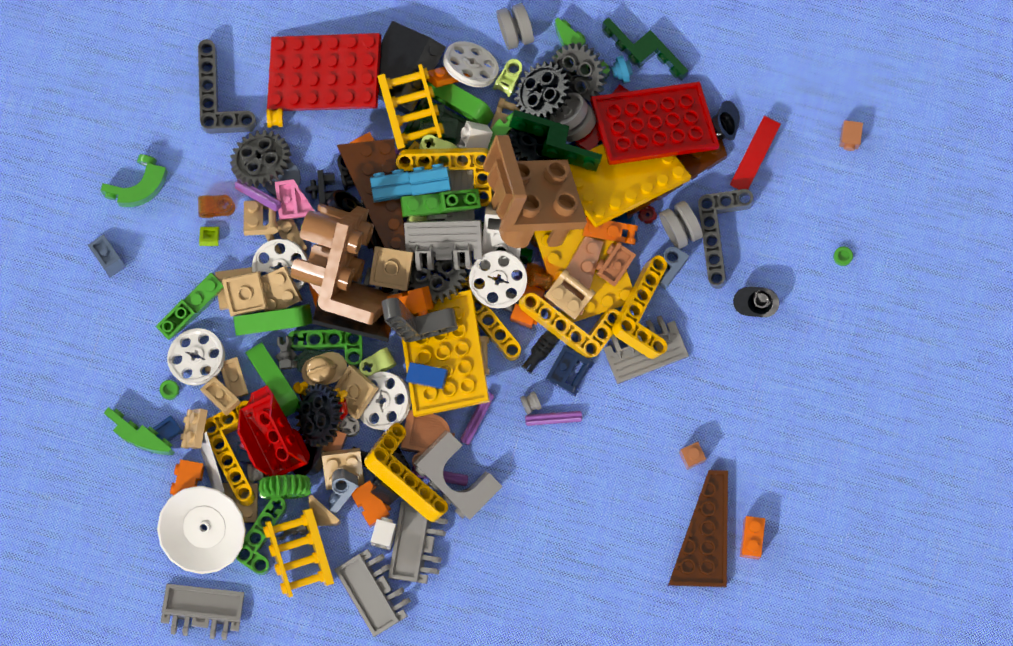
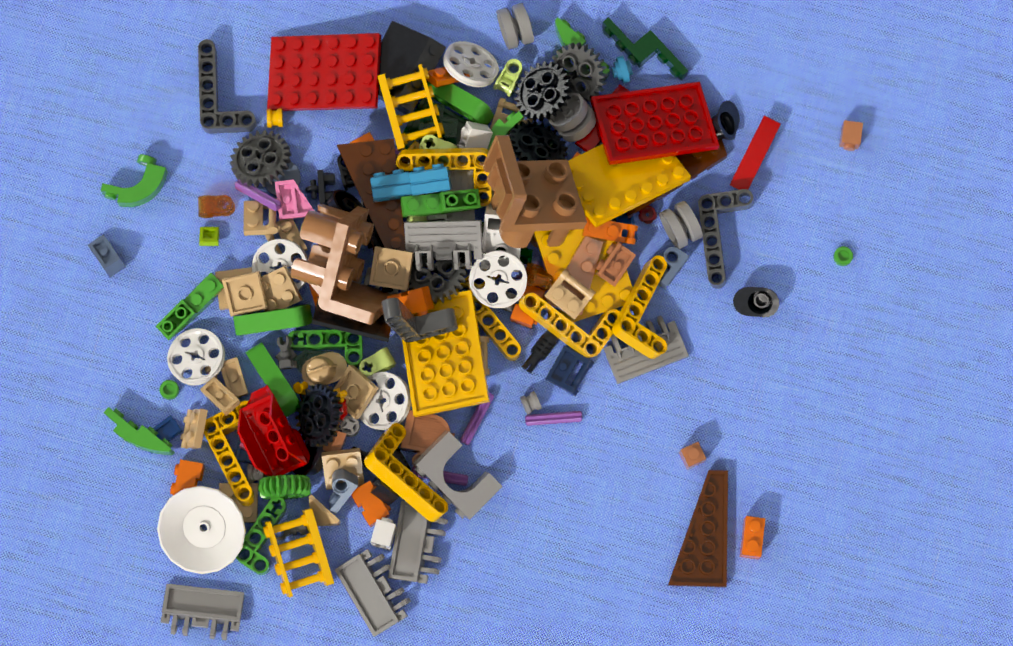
white sticker [200,431,225,493] -> none
blue tile [405,362,448,390] -> none
dark green bracket [509,110,602,172] -> none

